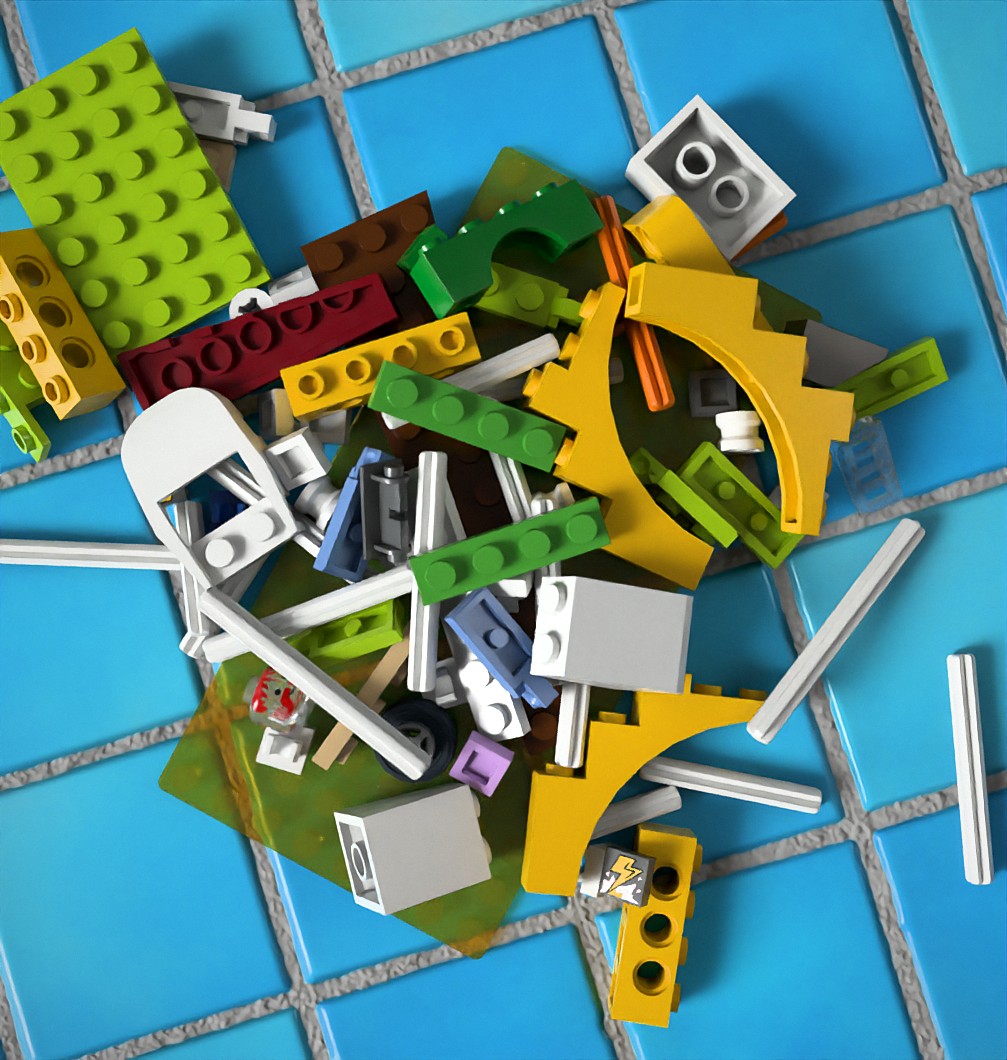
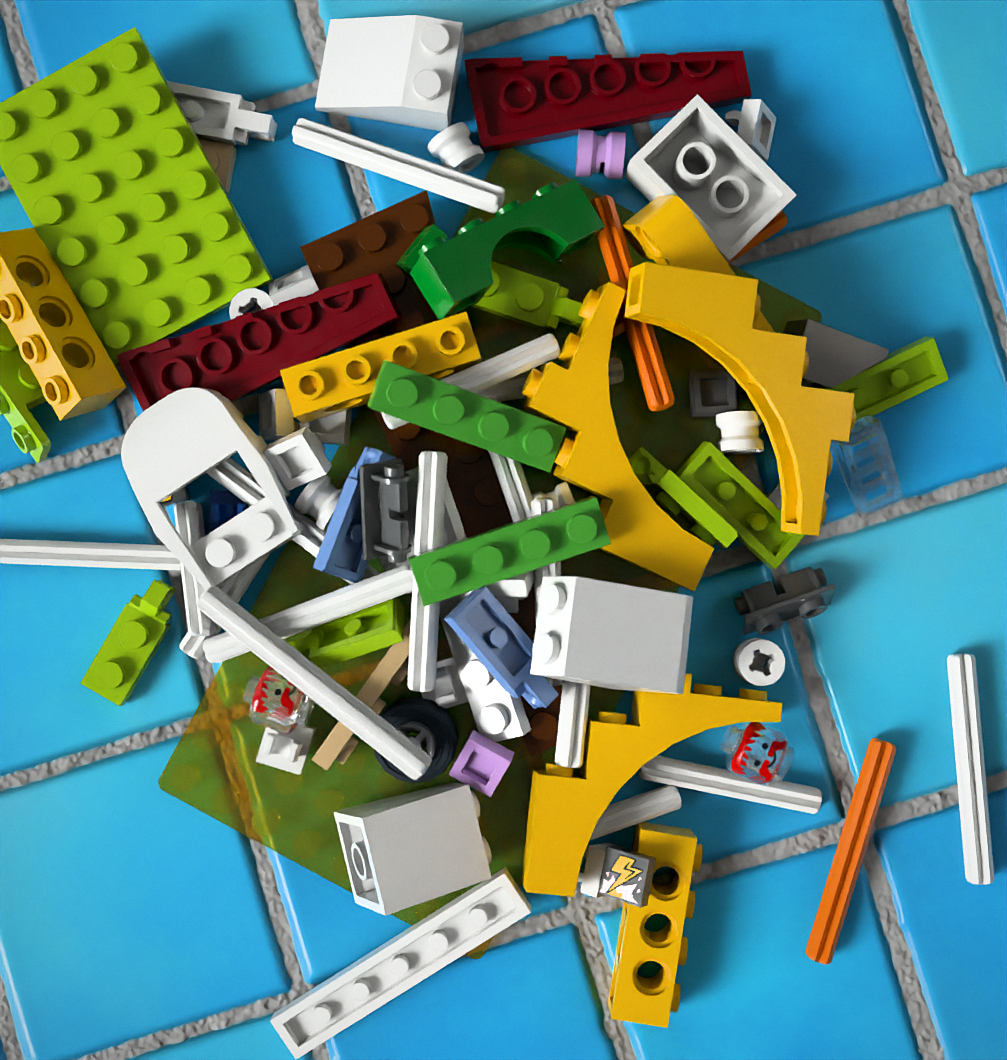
white axle [746,518,925,744] -> none
none -> lime hinge [80,580,176,706]
none -> white plate [270,867,532,1059]
none -> white axle [292,118,505,214]
none -> white slope [315,15,464,131]
none -> white wheel [427,122,485,174]
none -> dark red wing [464,51,752,153]
none -> lavender wheel [576,129,626,180]
none -> clear head [720,722,794,786]
none -> white tile [725,99,776,162]
none -> white wheel [732,638,785,686]
none -> dark grey hinge [733,566,835,635]
none -> orange axle [805,738,897,965]

